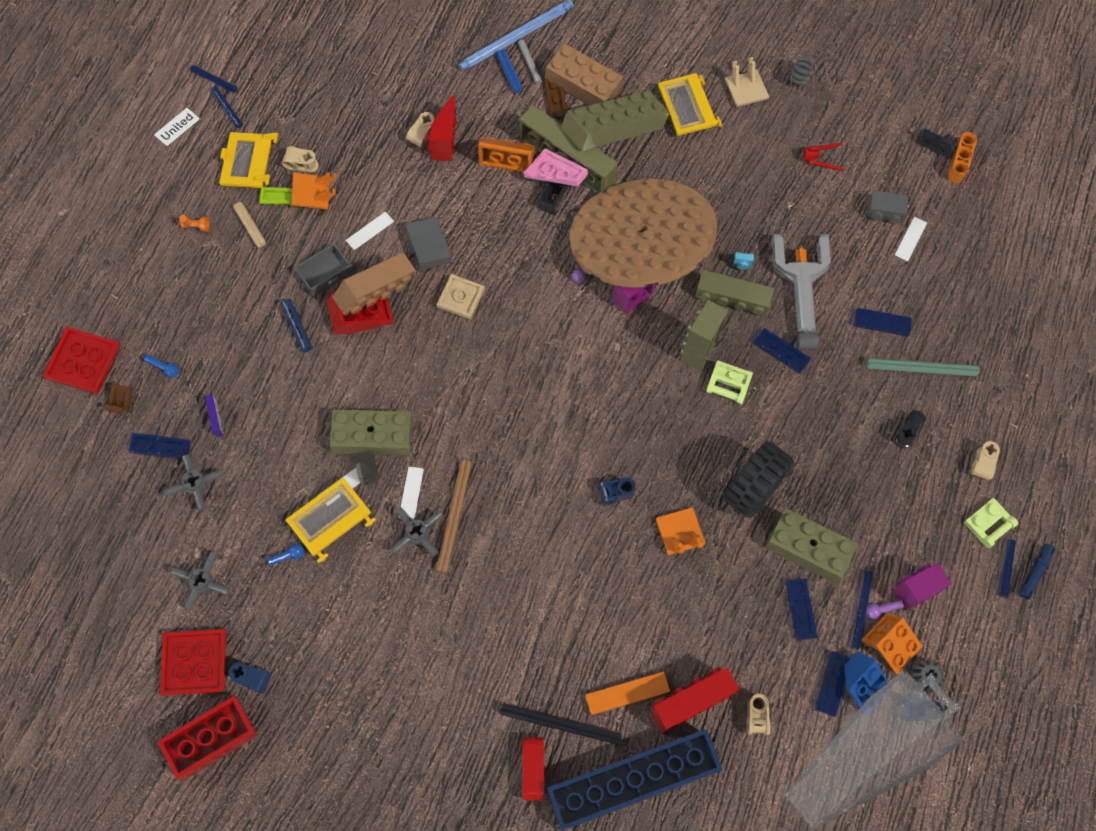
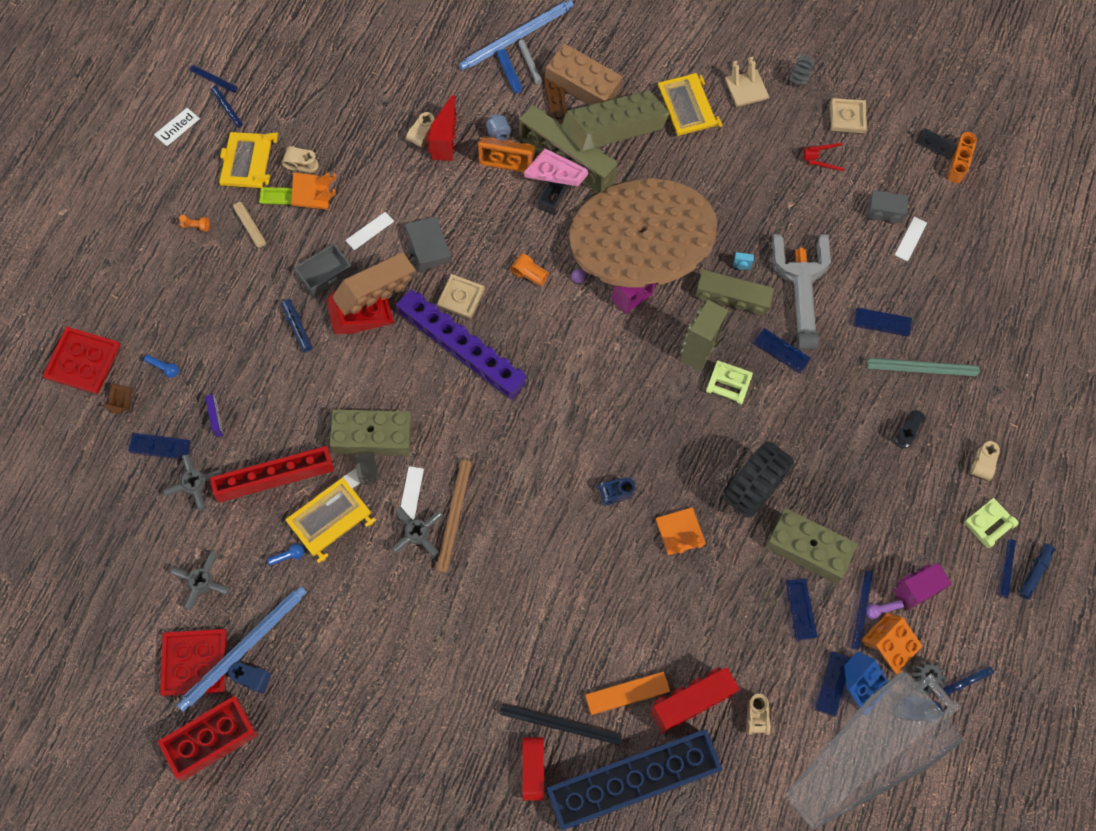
none -> medium blue piece [176,586,307,712]
none -> red brick [210,446,335,503]
none -> dark purple brick [396,289,526,400]
none -> sand blue head [486,114,511,141]
none -> orange piece [510,253,549,286]
none -> tan plate [830,98,867,133]
none -> clear blue bar [937,666,994,698]

